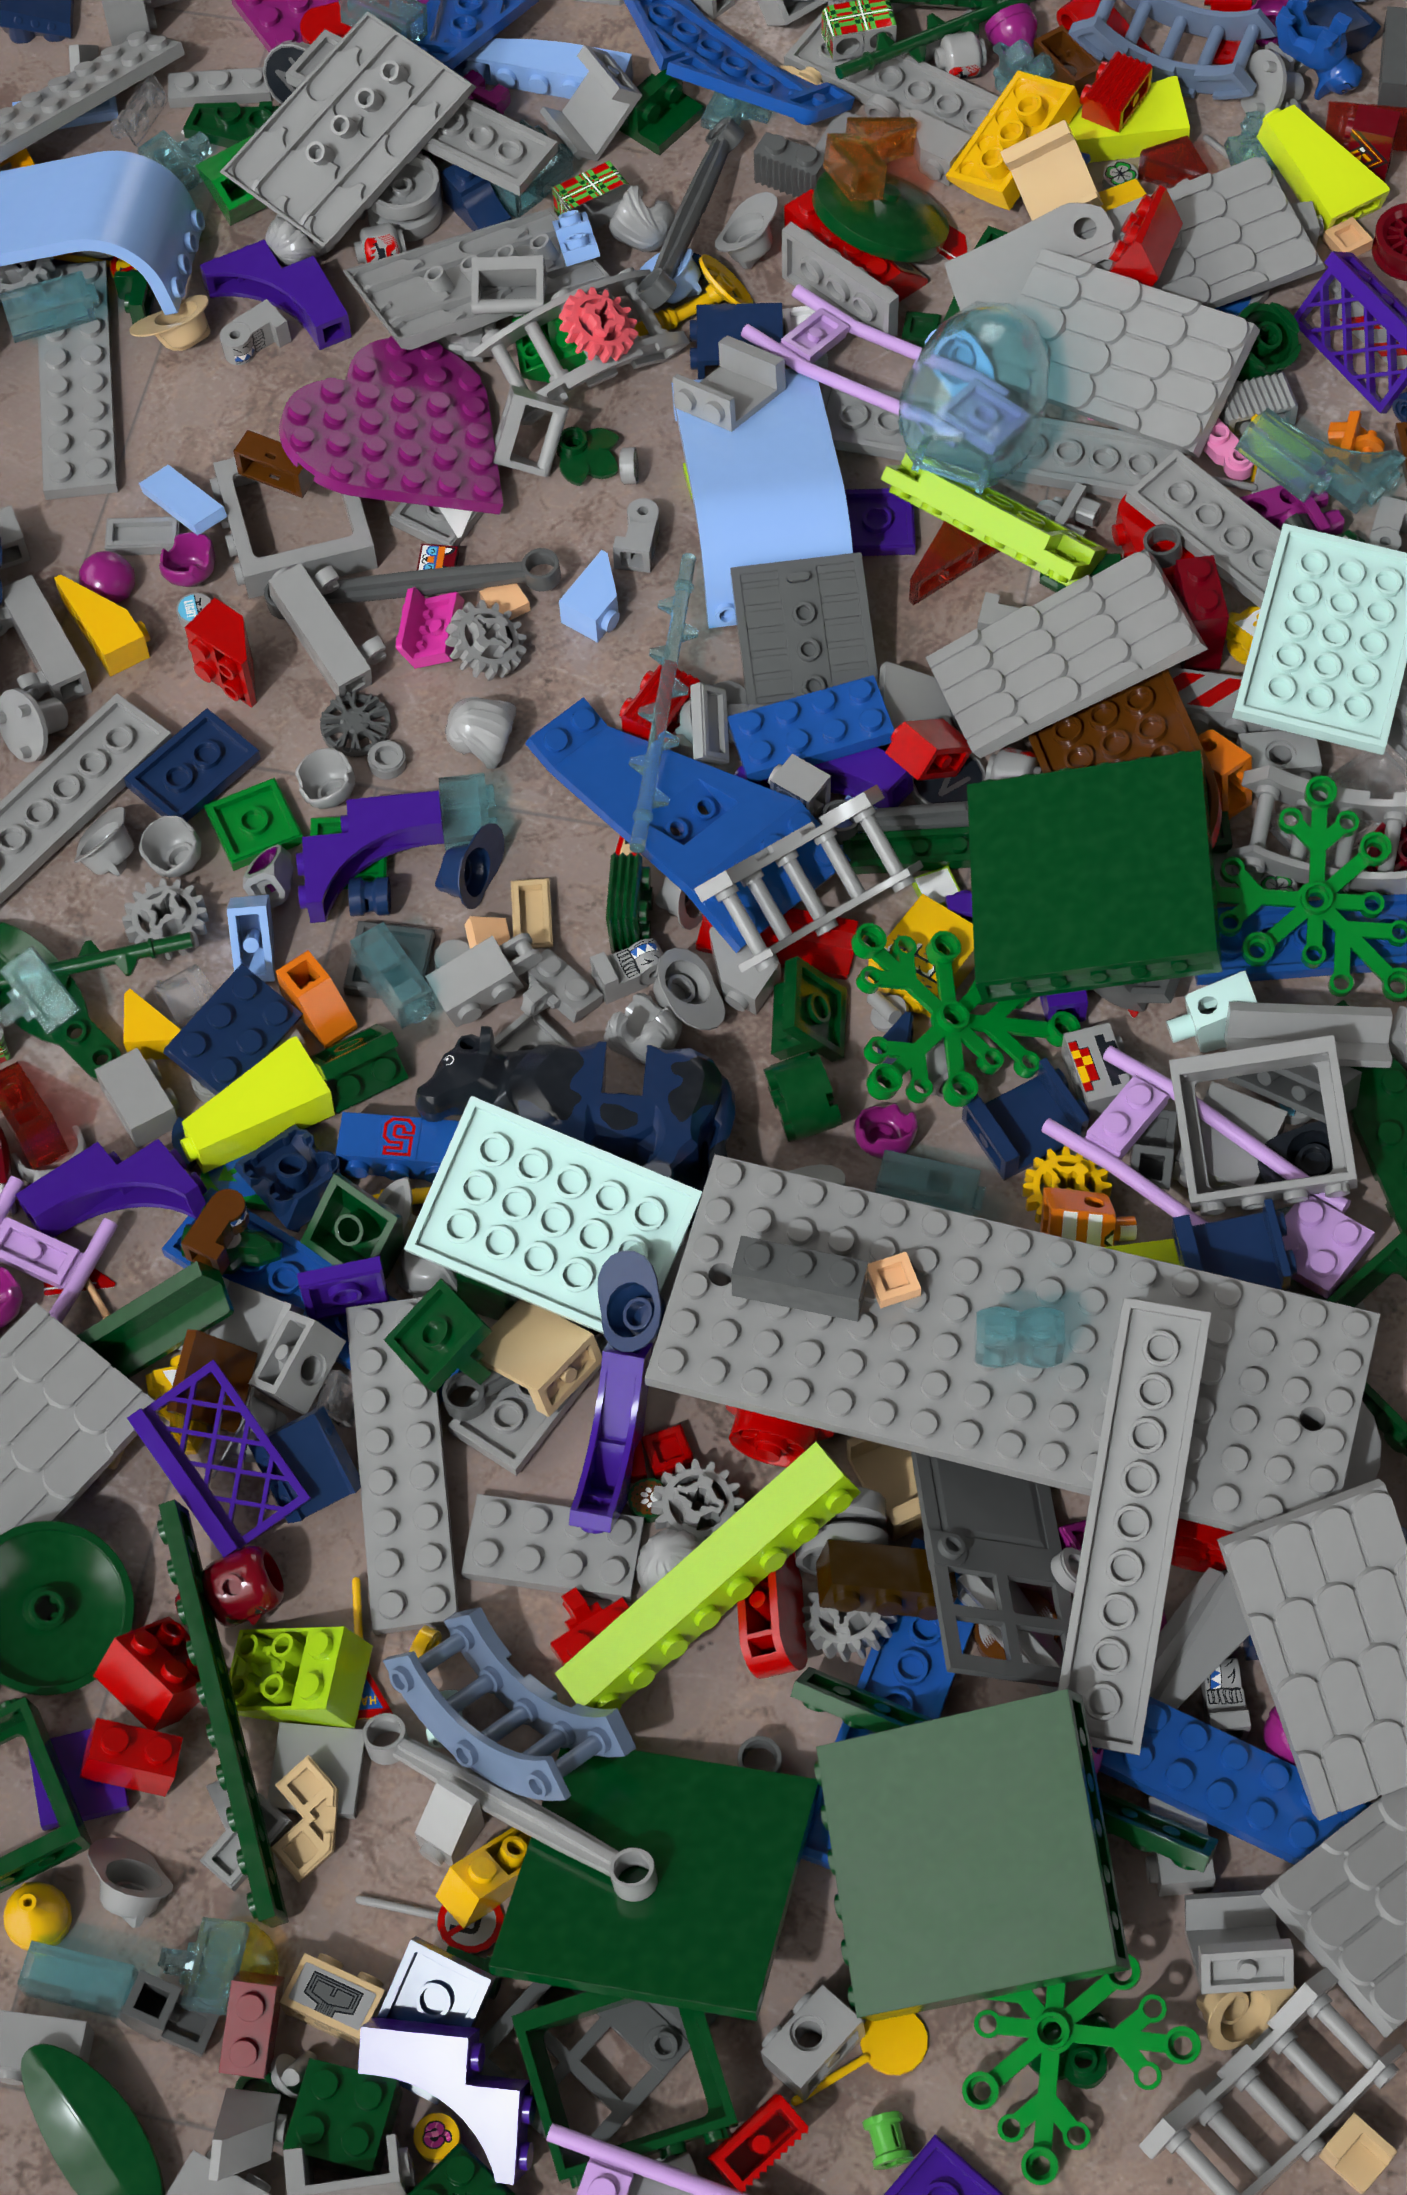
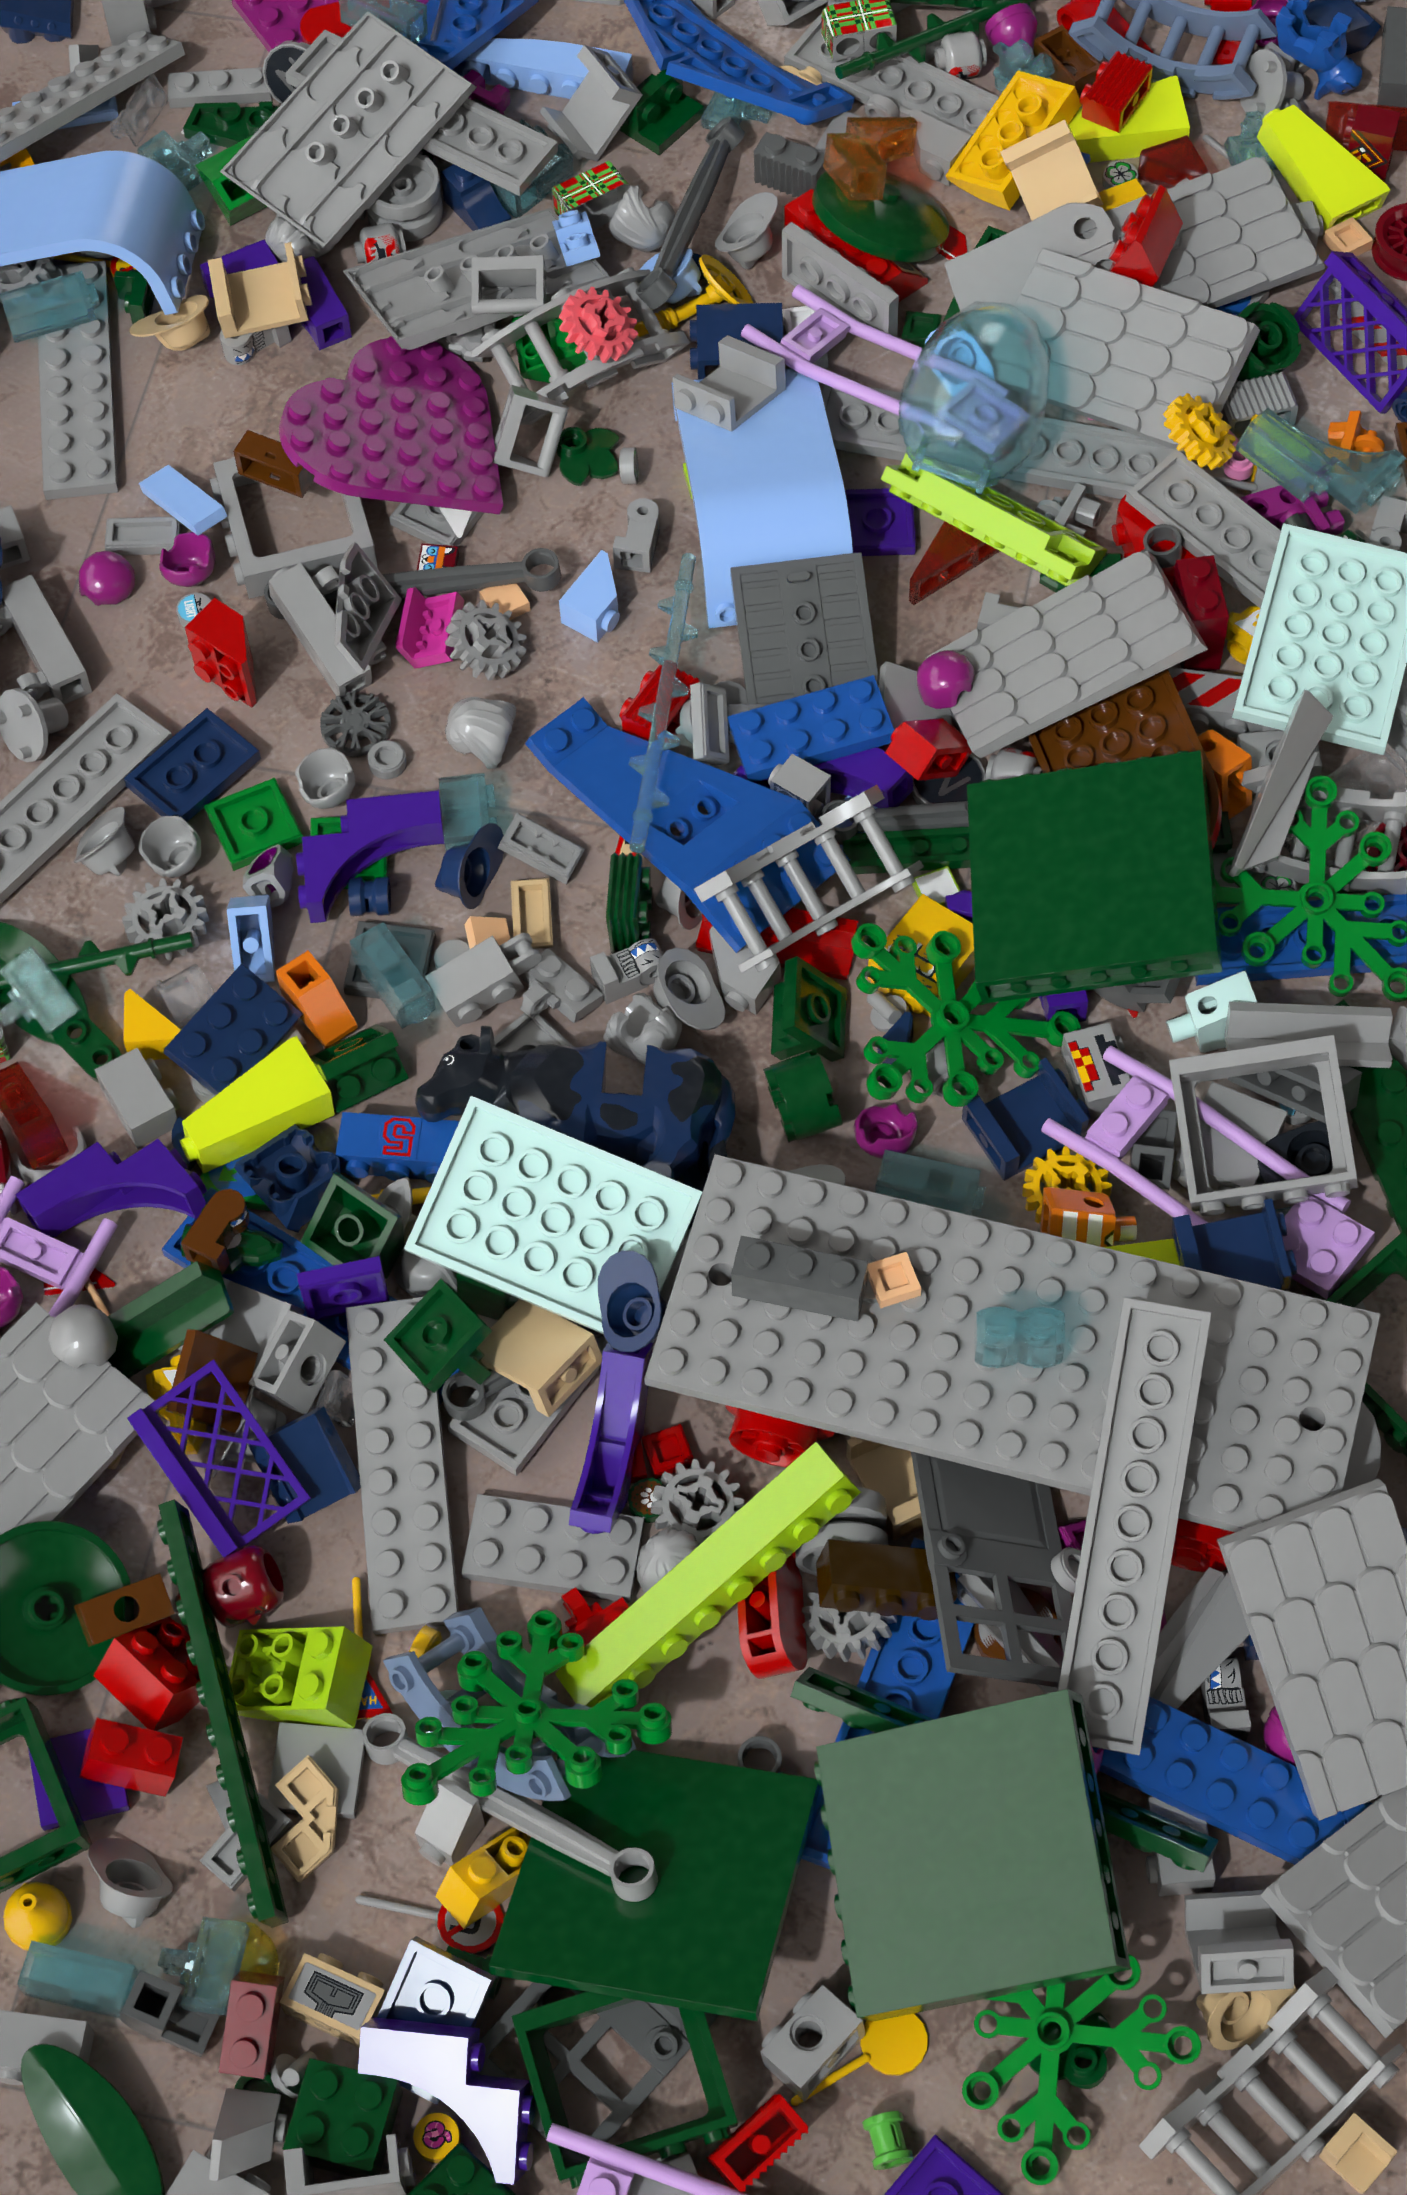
yellow slope [54,574,151,677] -> none
none -> light grey hair [48,1305,118,1369]
none -> reddish brown piece [74,1573,175,1647]
none -> tan panel [208,242,312,339]
none -> light grey wedge [335,542,402,675]
none -> green plant [401,1610,672,1806]
none -> light grey plate [498,813,585,884]
none -> magenta hair [917,650,975,709]
none -> yellow gear [1163,393,1236,470]
none -> light grey wedge [1228,689,1333,877]

